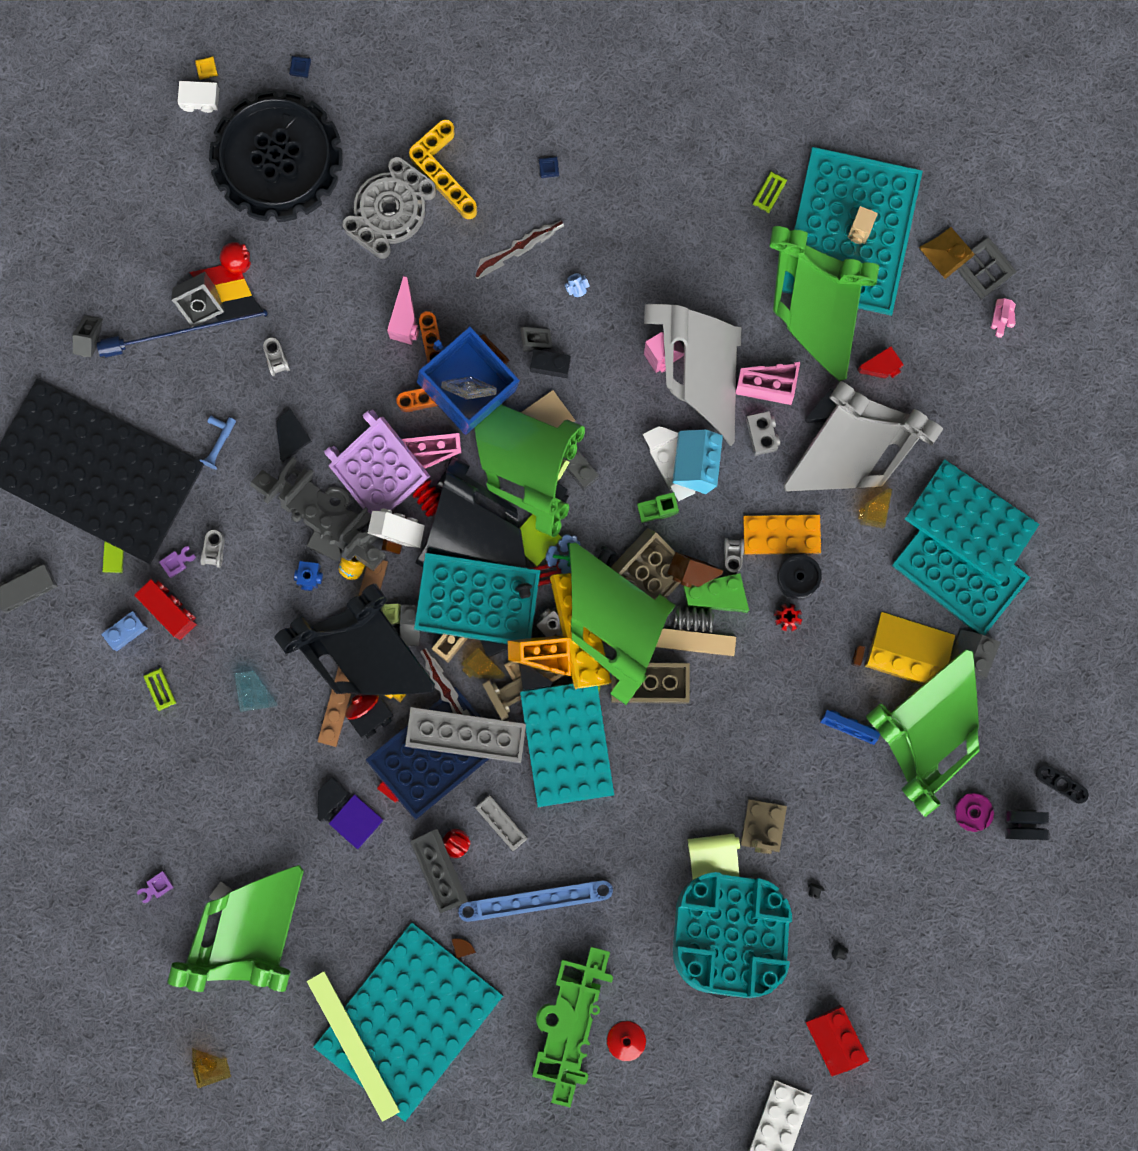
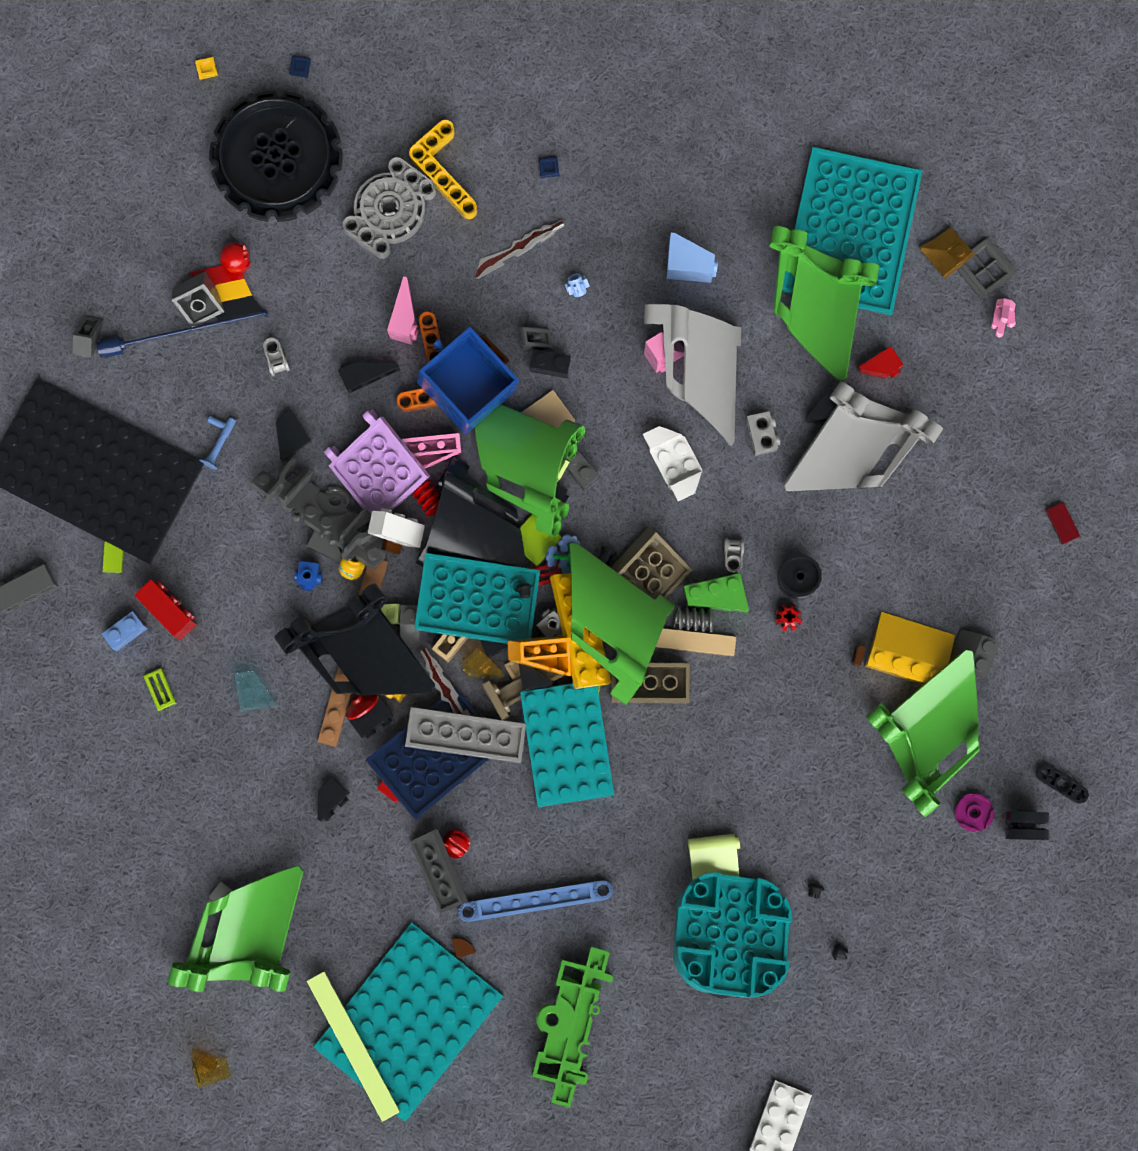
medium lavender plate [137,871,174,903] -> none
medium lavender plate [159,546,196,578] -> none
white brick [178,81,219,113] -> none
light grey piece [201,530,225,568] -> none
dark purple tile [329,794,384,850] -> none
clear tile [441,377,497,400] -> none
light grey plate [475,795,528,851] -> none
red dish [607,1021,646,1061] -> none
bright green brick [637,492,679,523] -> none
reddish brown slope [667,552,723,588] -> none
medium azure slope [672,429,723,494] -> none
bright pink wedge [736,362,800,405] -> none
dark tan bracket [741,799,787,854] -> none
light orange plate [743,515,821,555] -> none
lime tile [753,172,787,213] -> none
red slope [805,1005,869,1076] -> none
blue plate [820,710,880,745] -> none
tan brick [848,206,878,244] -> none
clear yellow slope [858,488,892,529] -> none
teal plate [892,531,1031,635] -> none
teal plate [904,459,1040,585] -> none
none -> black slope [338,362,400,394]
none -> light blue slope [666,232,718,283]
none -> dark red tile [1045,502,1080,545]

